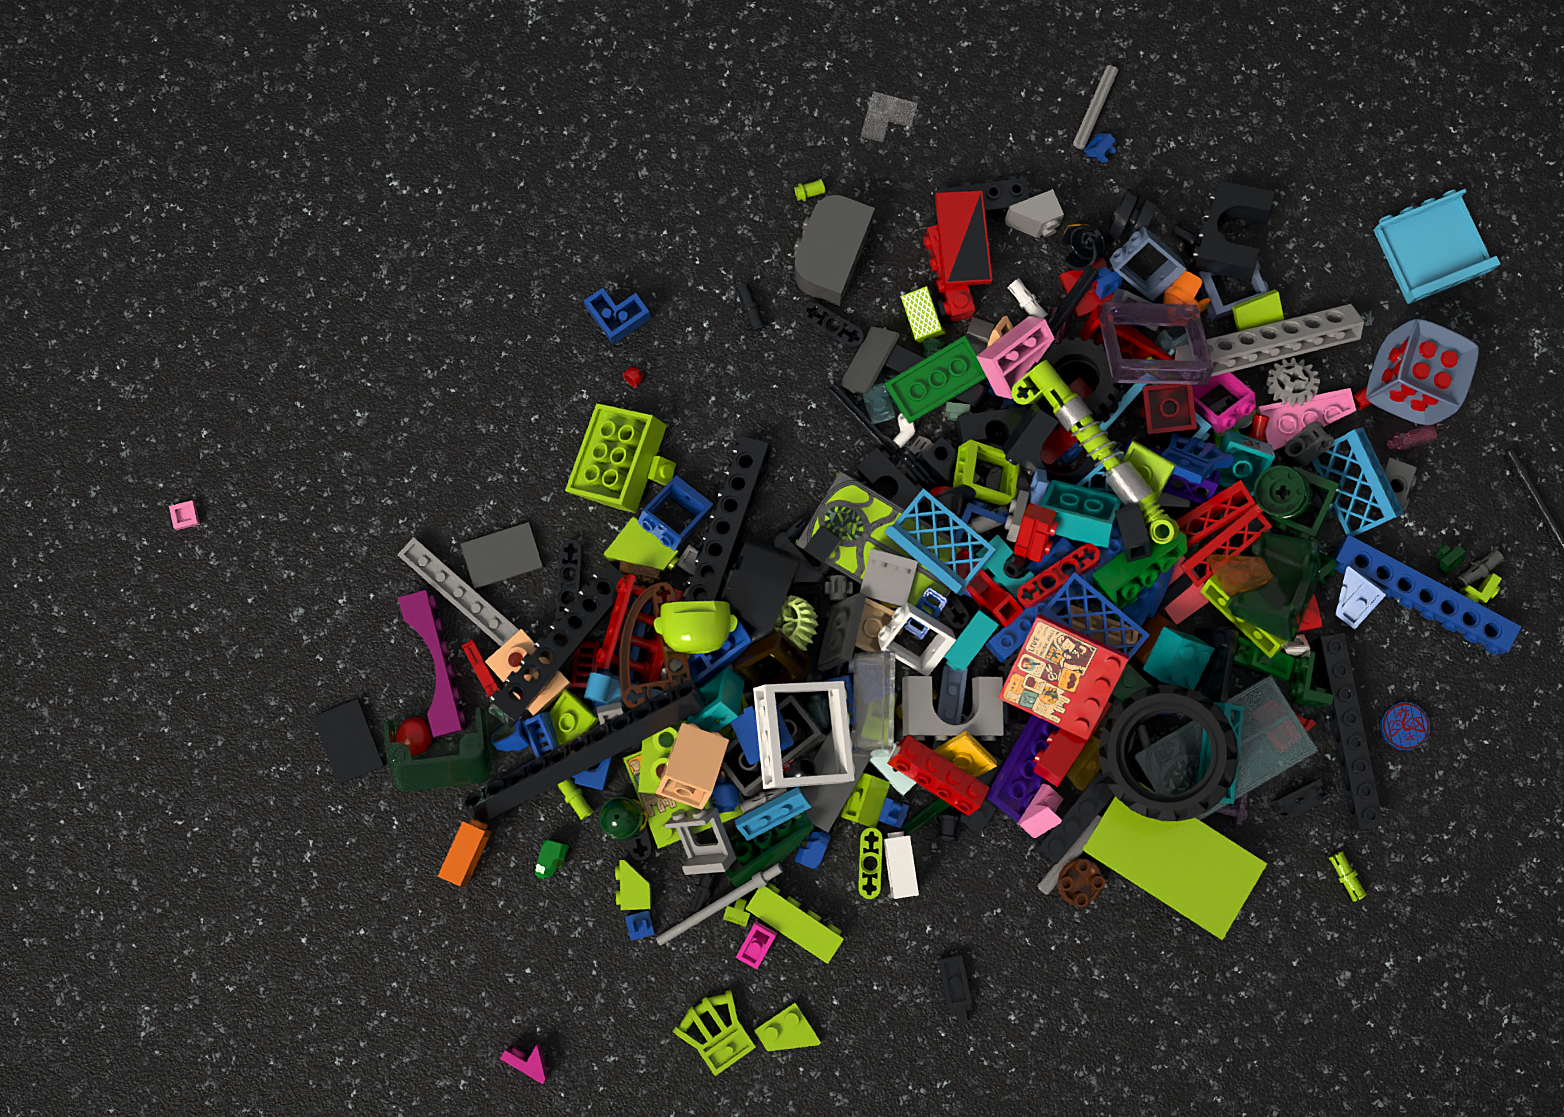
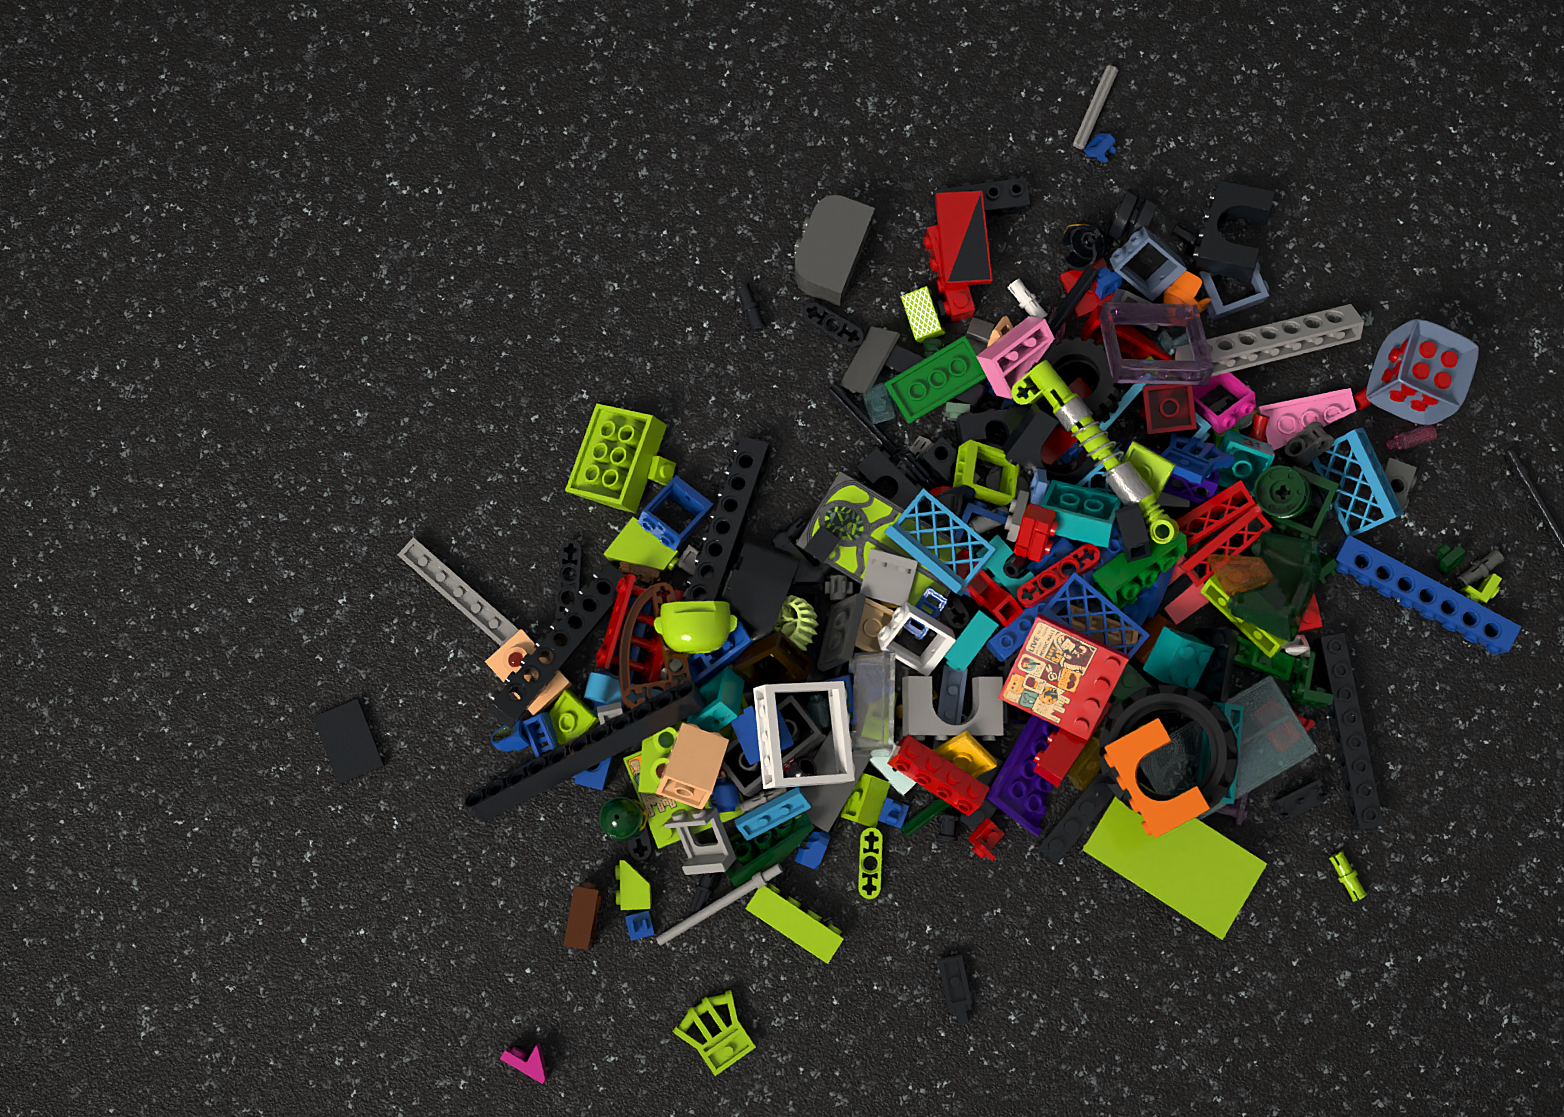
bright pink tile [169,500,200,530] -> none
clear green windscreen [383,708,492,792] -> none
red hair [396,716,433,755] -> none
magenta arch [398,590,467,738] -> none
orange window [438,819,492,886] -> none
dark grey tile [461,522,543,590] -> none
red piece [461,640,501,698] -> none
green rock [535,839,569,879] -> none
lime pin [558,778,593,820] -> none
dark red slope [571,641,600,689] -> none
blue brick [584,288,651,345] -> none
red hinge [623,366,643,387] -> none
lime tile [723,898,750,927] -> none
dark pink slope [736,921,777,969] -> none
lime wing [754,1002,821,1051] -> none
lime pin [794,179,825,202] -> none
clear tile [861,91,918,142] -> none
white window [883,831,919,899] -> none
white arm [892,413,915,449] -> none
light grey slope [1004,189,1064,237] -> none
bright pink slope [1018,784,1063,838] -> none
light grey axle [1038,814,1102,894] -> none
reddish brown dish [1057,858,1105,908] -> none
lime tile [1232,289,1284,332] -> none
light grey gear [1266,358,1320,407] -> none
wing [1335,563,1387,630] -> none
medium azure panel [1373,189,1500,304] -> none
tile [1380,702,1430,750] -> none
none -> reddish brown window [563,881,603,950]
none -> red bracket [968,817,1005,861]
none -> orange arch [1103,718,1211,838]

